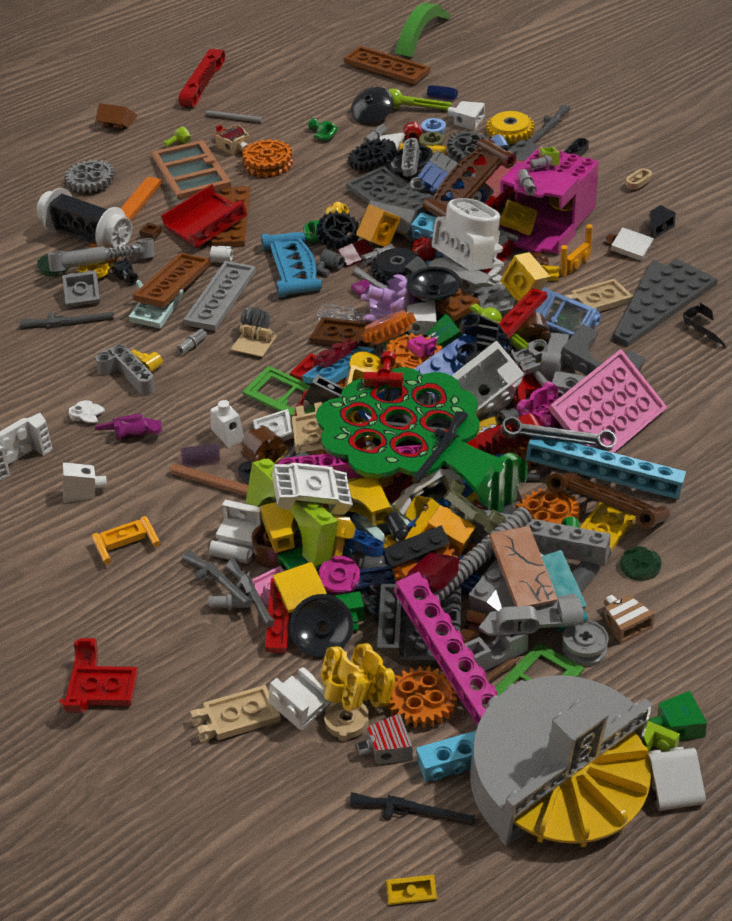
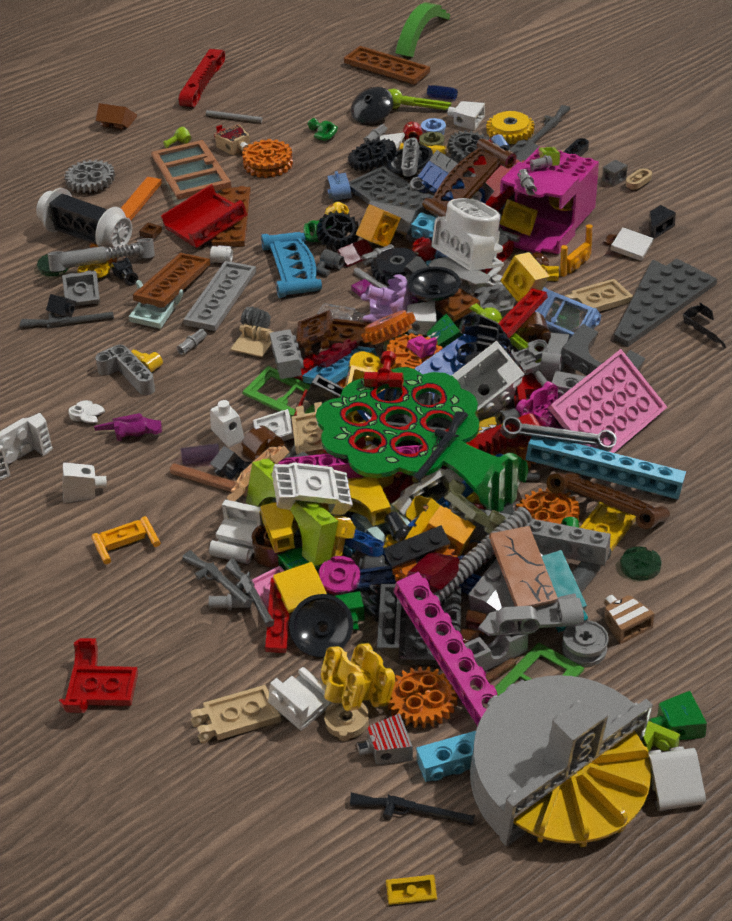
none -> black brick [46,294,76,317]
none -> black brick [210,446,245,480]
none -> light nougat wing [227,446,289,502]
none -> light grey brick [270,329,304,379]
none -> reddish brown tile [297,310,333,356]
none -> medium blue door [327,171,352,201]
none -> flat silver brick [602,160,628,186]

